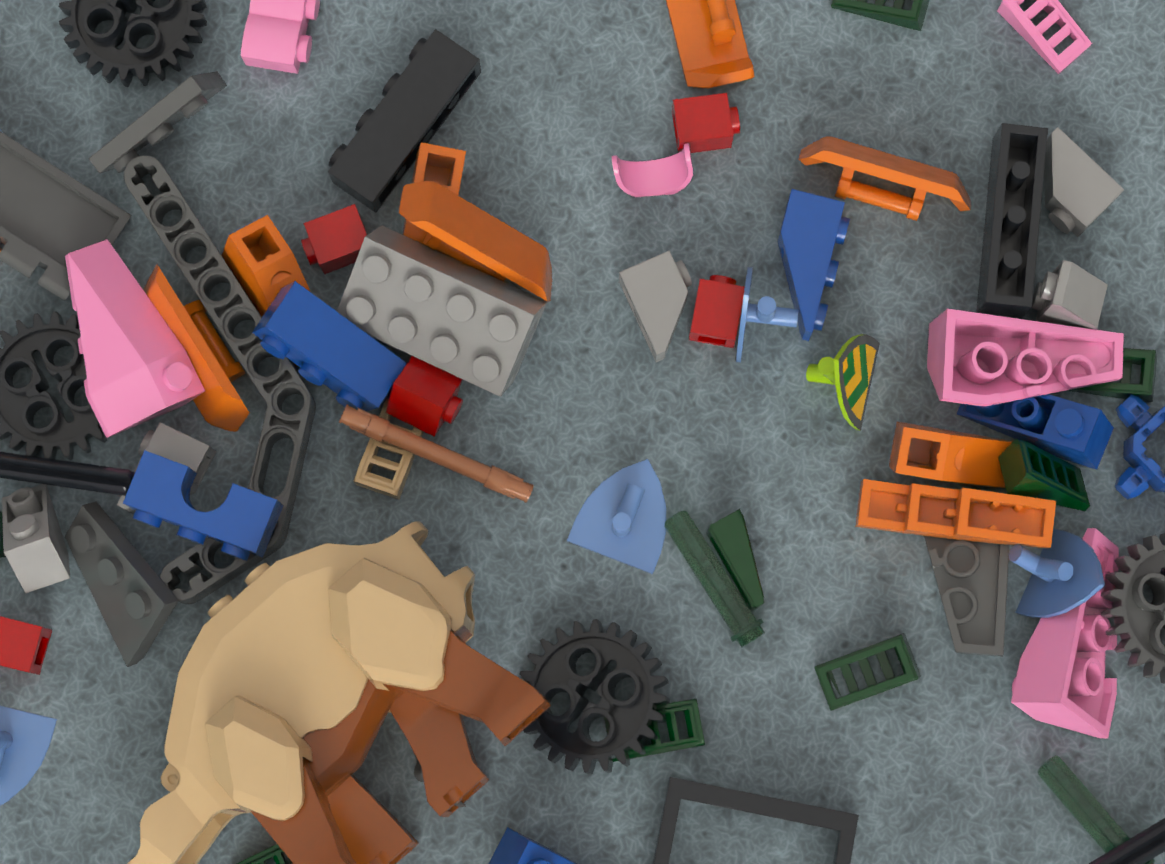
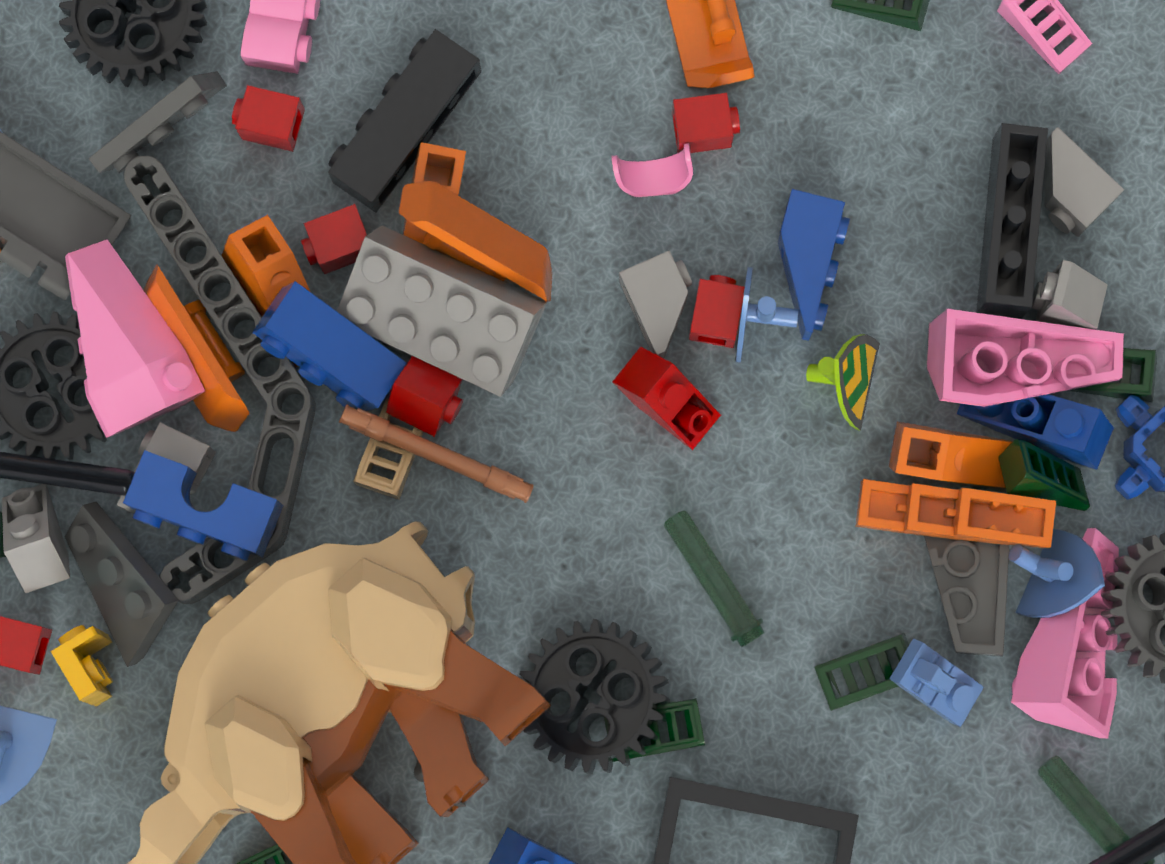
medium blue shield [567,459,667,574] -> none
dark green slope [706,509,764,611] -> none
orange piece [798,136,971,221] -> none
none -> yellow bracket [50,625,113,706]
none -> red brick [232,85,305,152]
none -> red slope [612,347,721,450]
none -> medium blue hinge [890,639,984,727]

